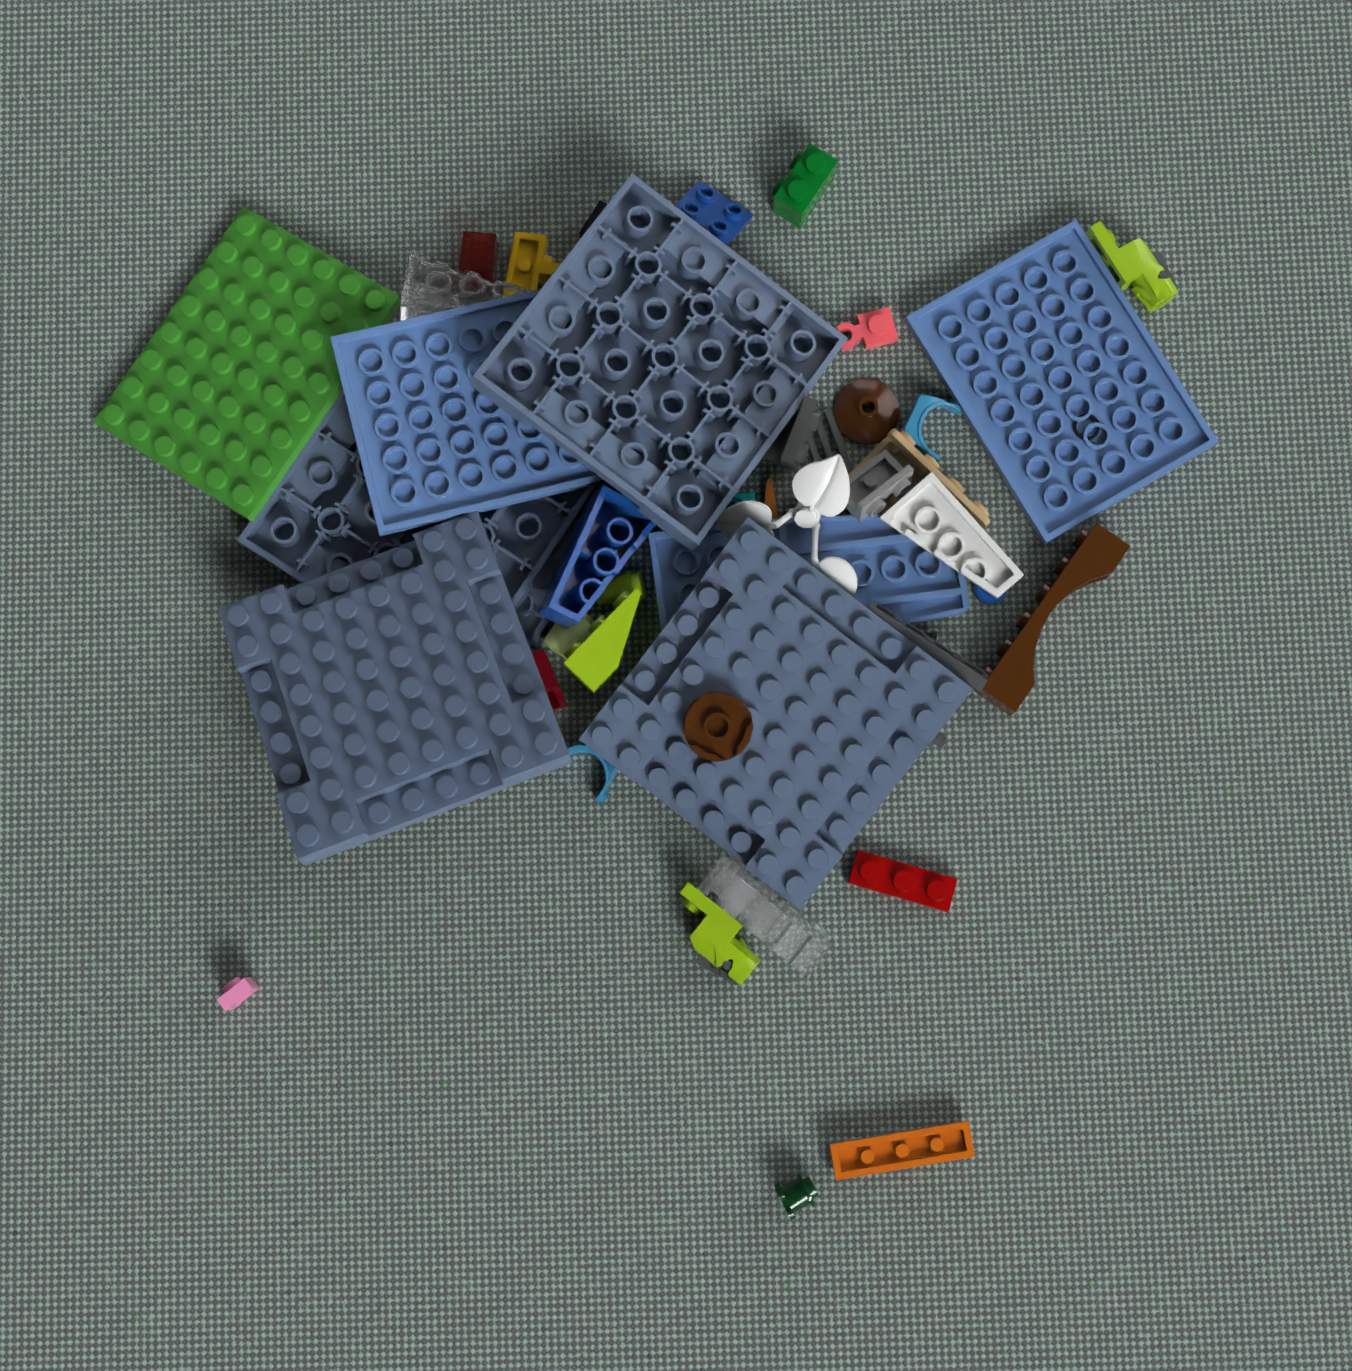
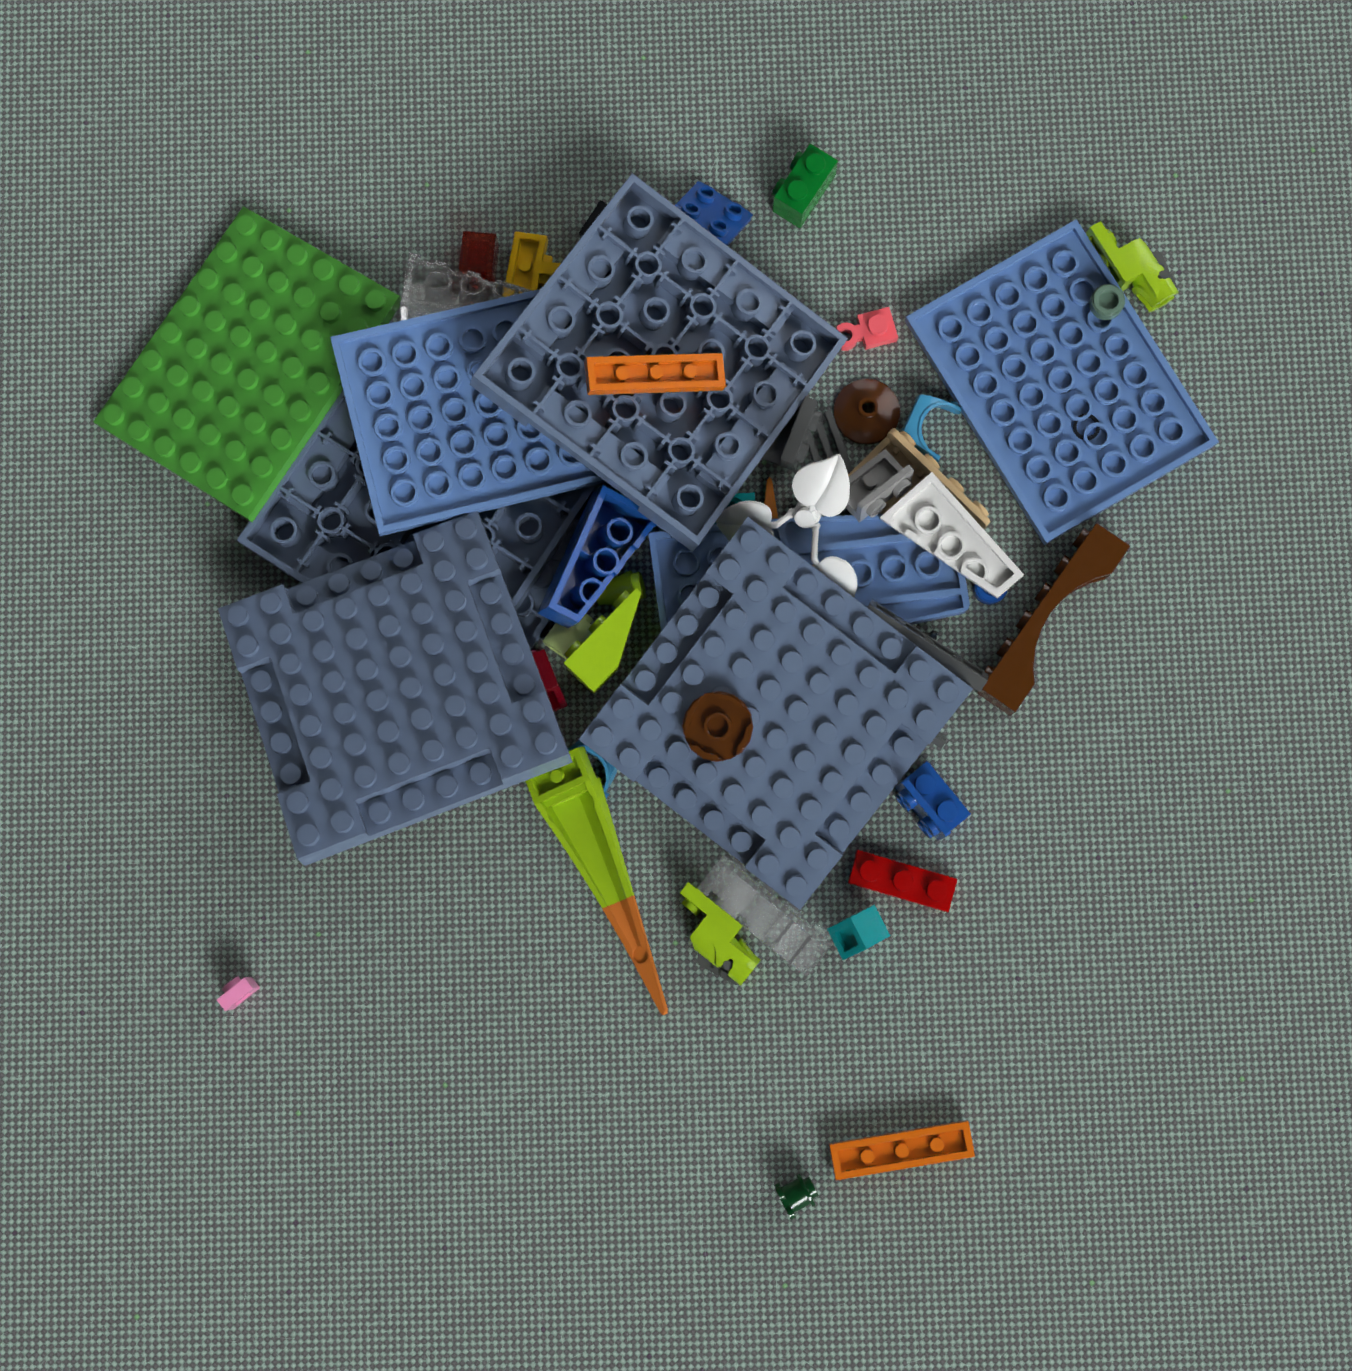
none -> lime plate [525,746,668,1015]
none -> orange plate [584,353,726,395]
none -> teal brick [827,904,891,960]
none -> blue bracket [894,761,971,841]
none -> sand green tile [1089,284,1125,320]

